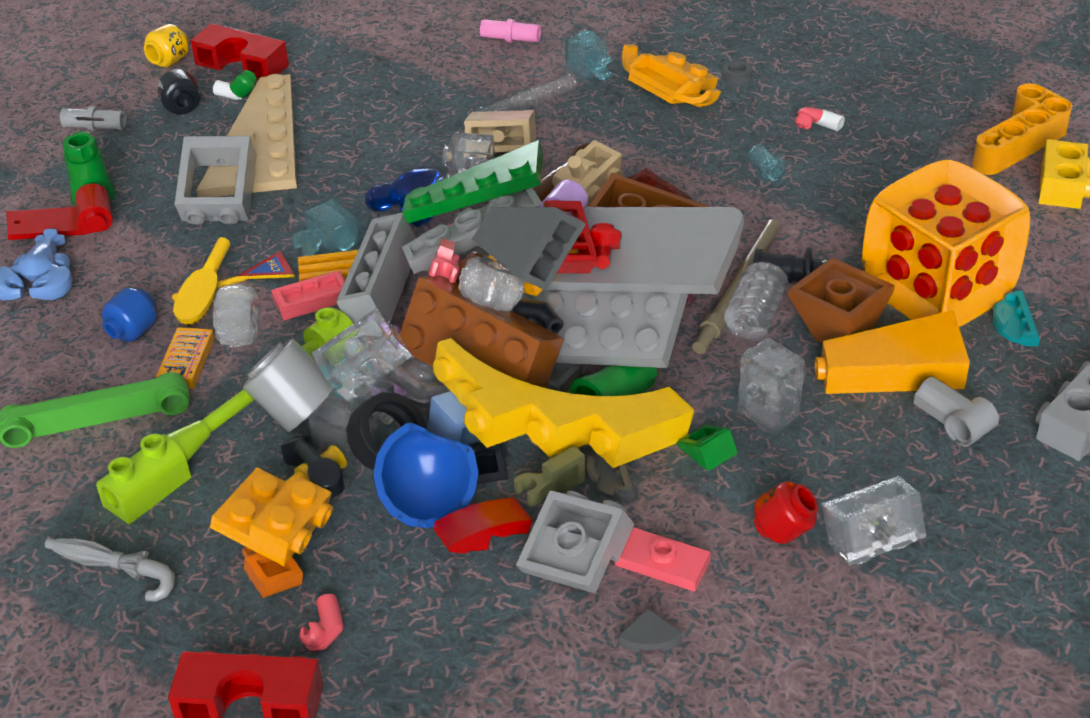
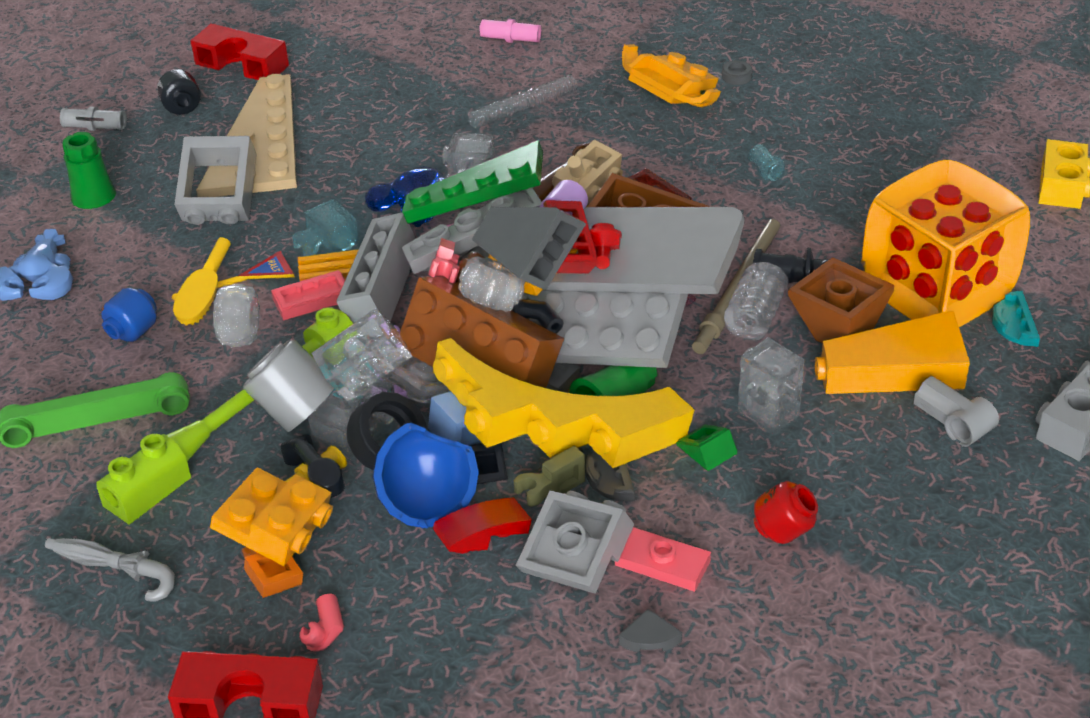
red door [6,183,113,240] -> none
yellow head [143,24,189,68] -> none
light orange tile [156,327,215,388] -> none
green arm [213,70,257,100] -> none
tan brick [464,110,537,156] -> none
clear light blue brick [565,29,612,82] -> none
arm [795,107,845,131] -> none
clear brick [822,476,926,566] -> none
light orange beam [972,83,1072,175] -> none

